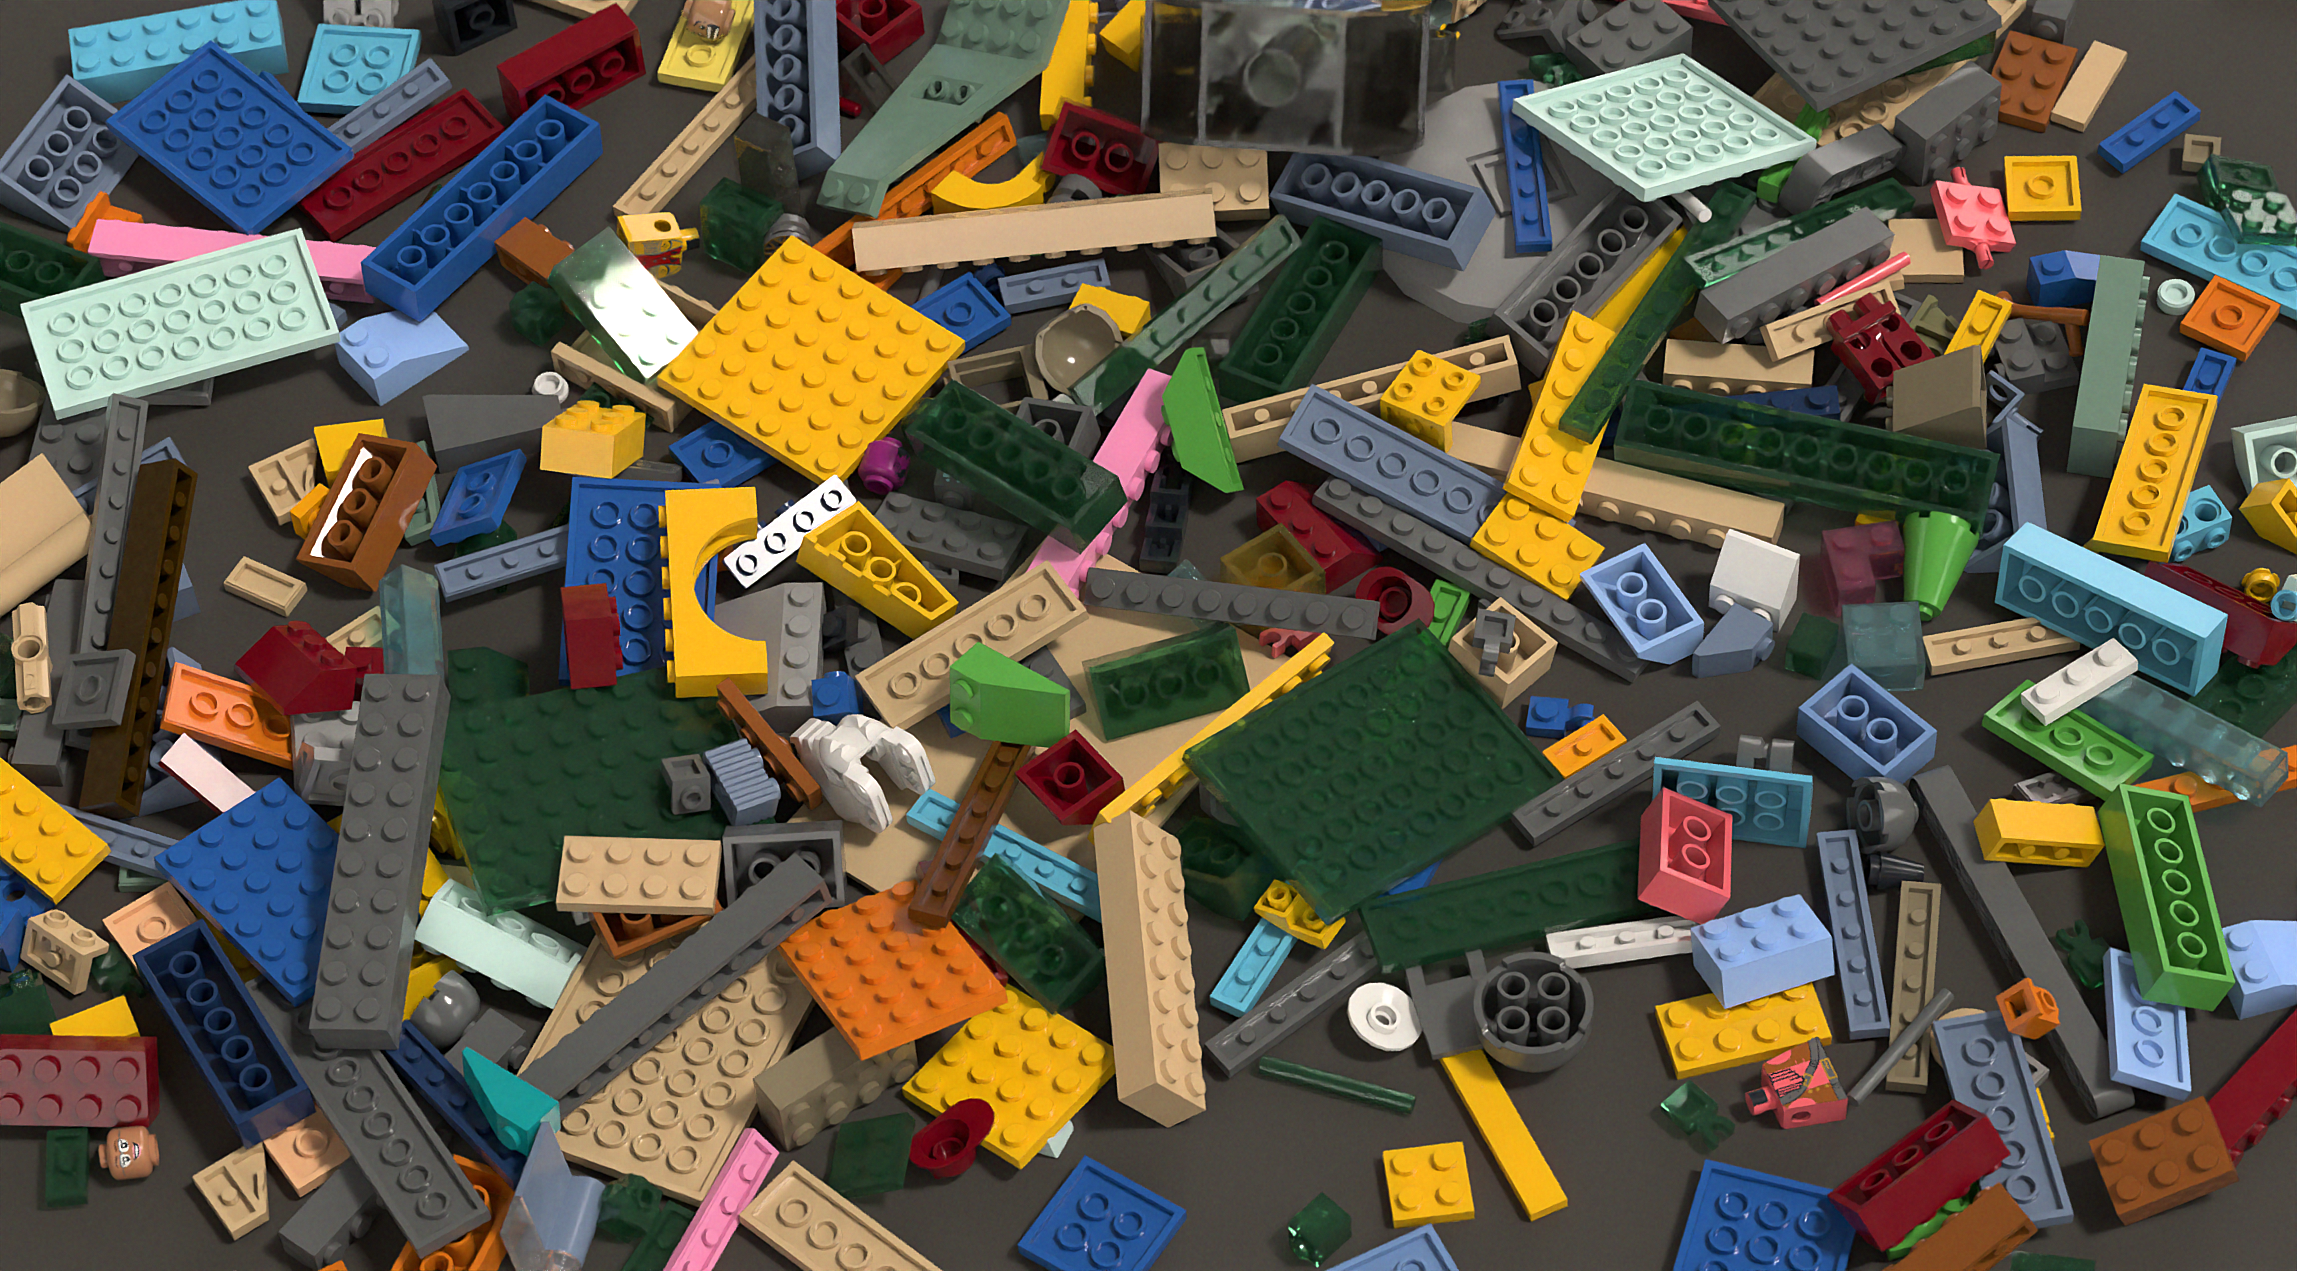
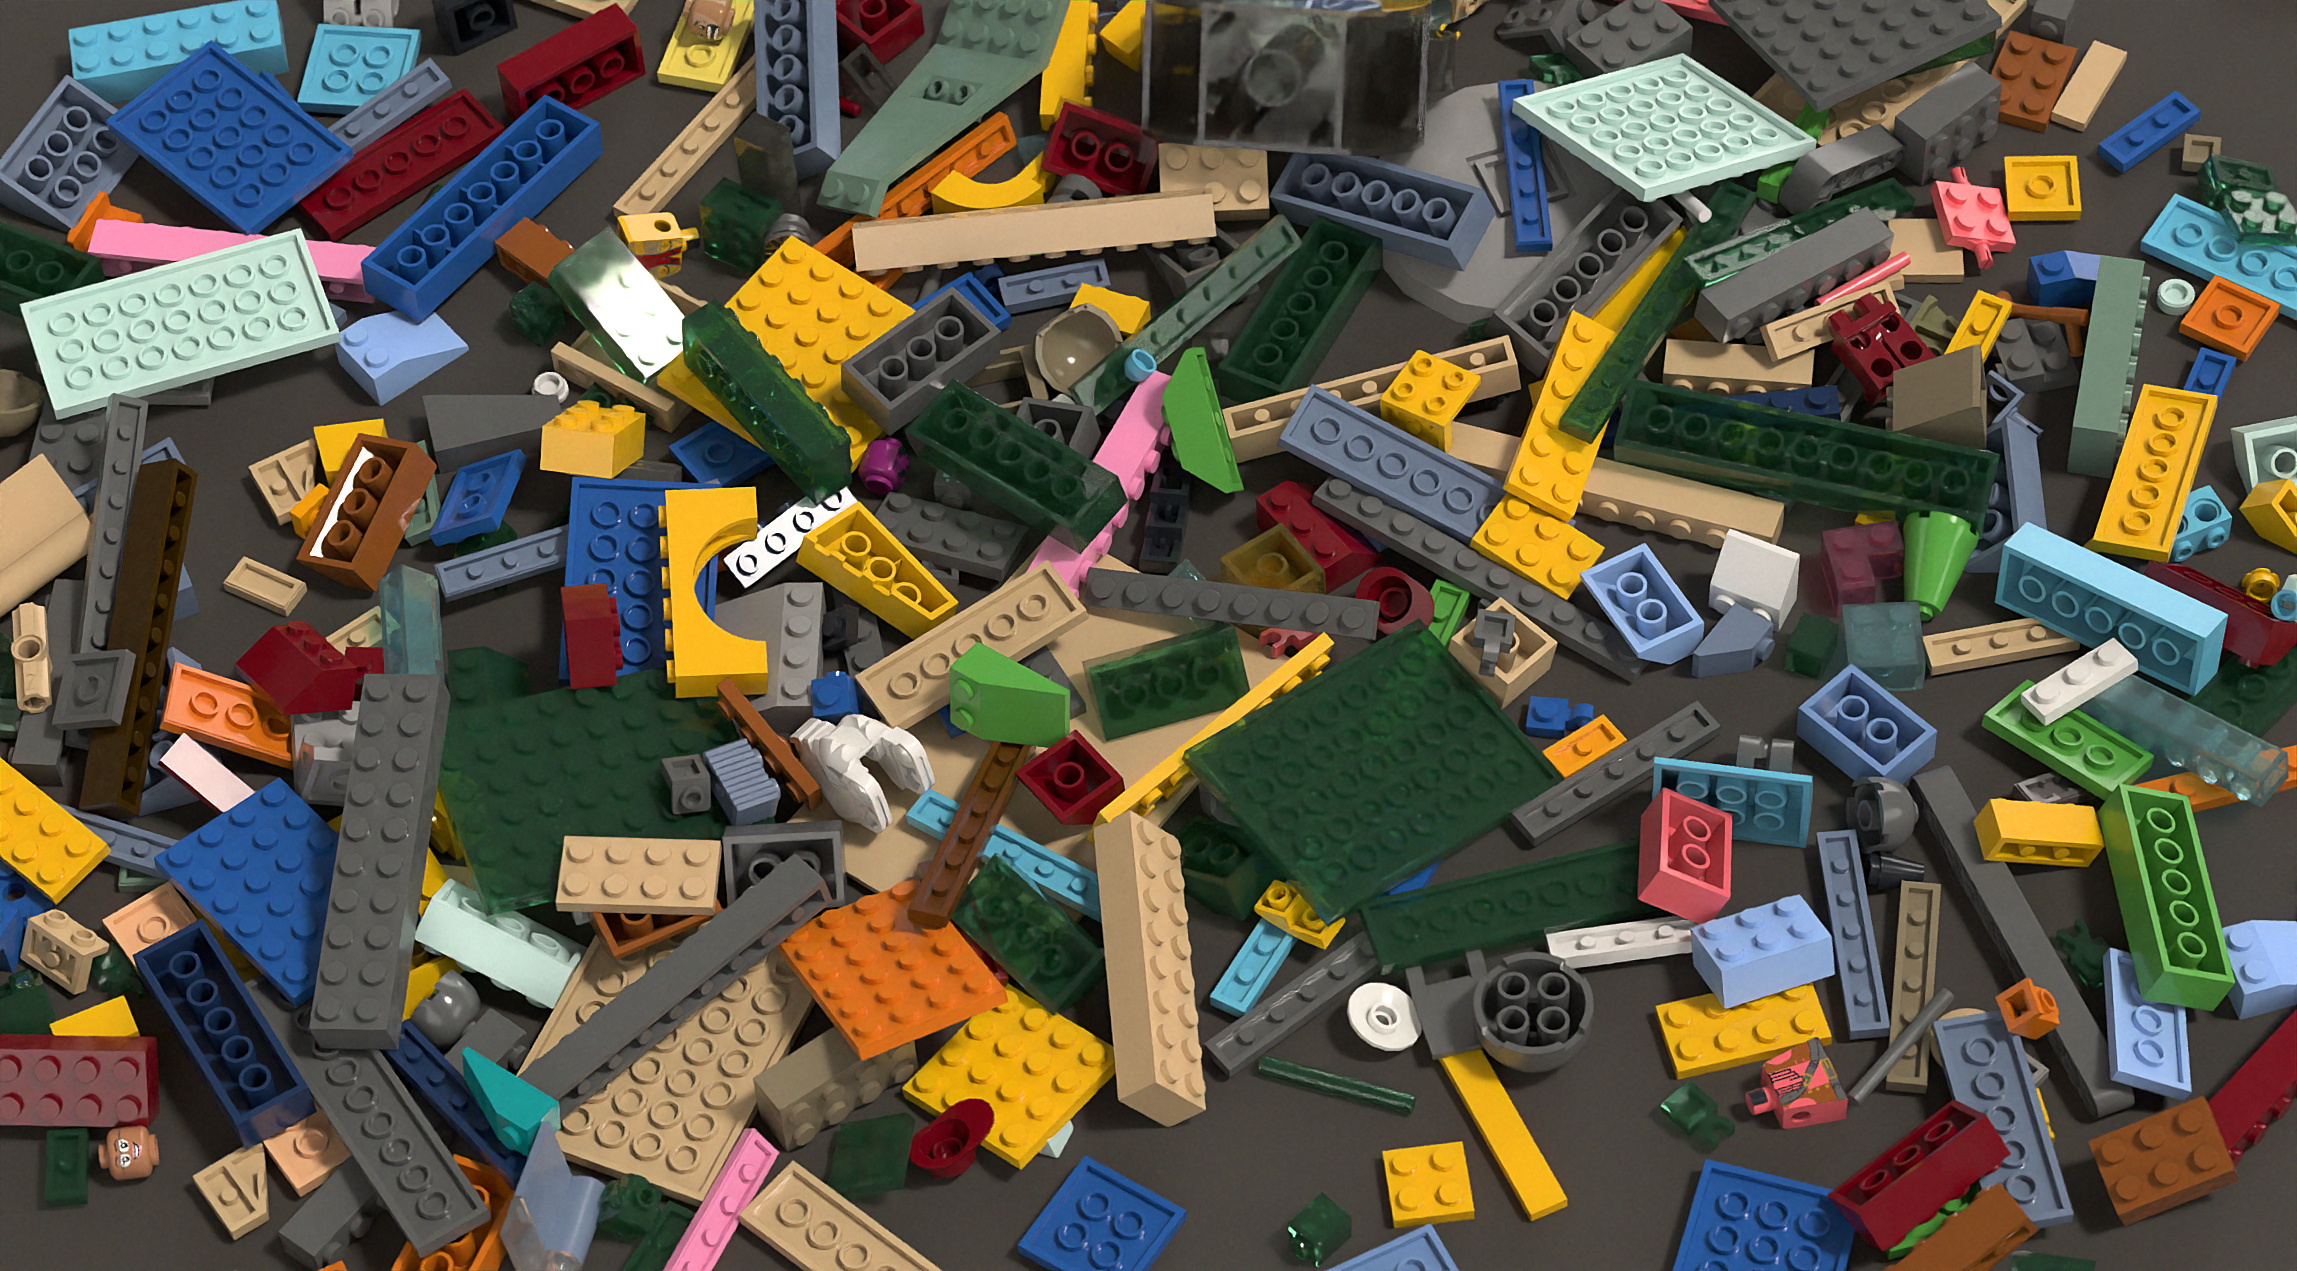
none -> clear green brick [680,298,853,505]
none -> dark grey brick [841,286,1001,436]
none -> medium azure hinge [1124,349,1157,382]

